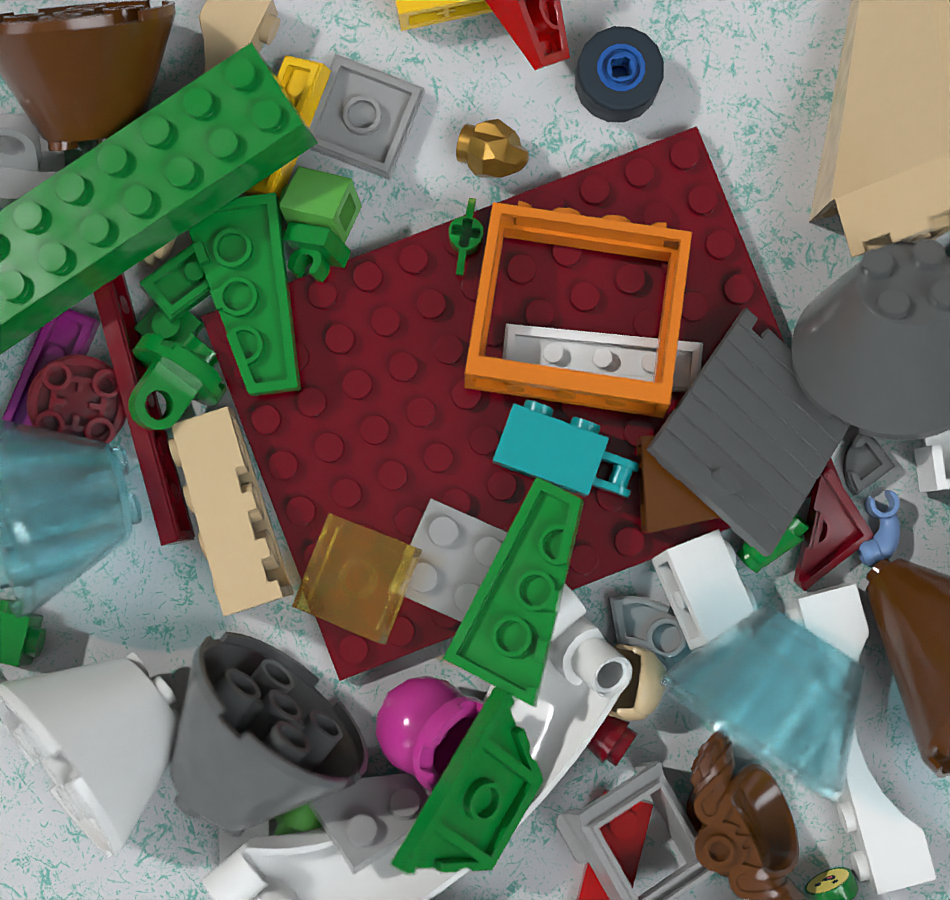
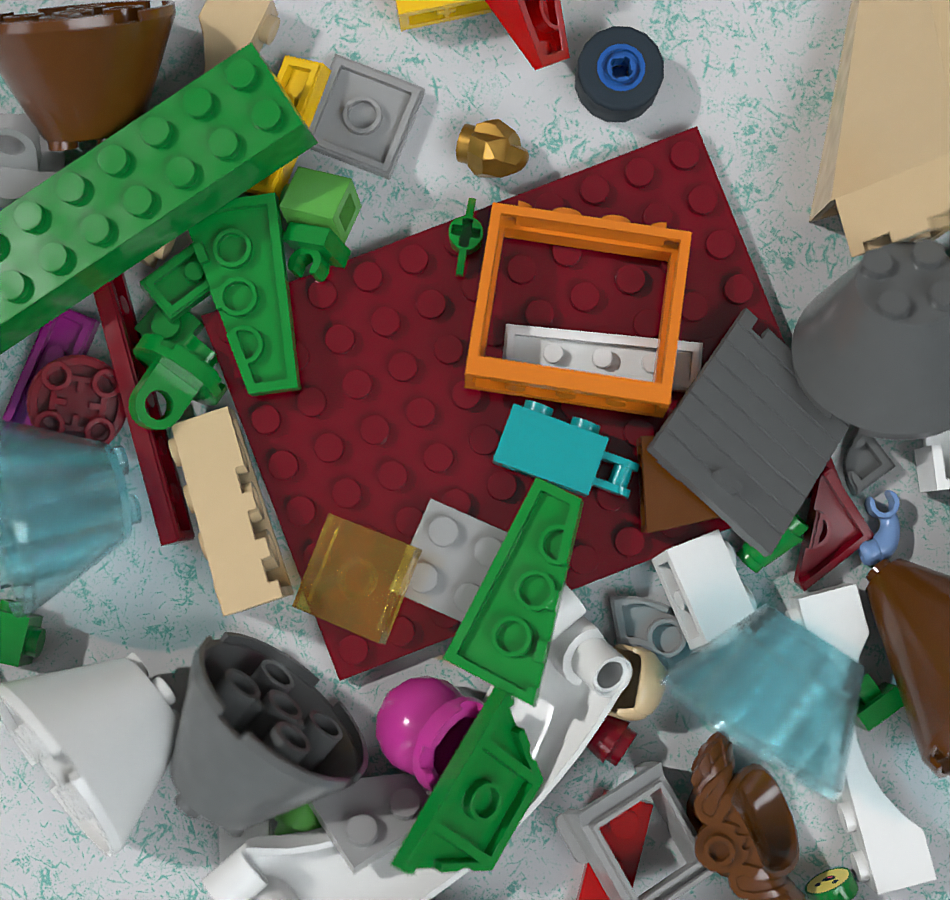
none -> green tile [853,671,904,732]

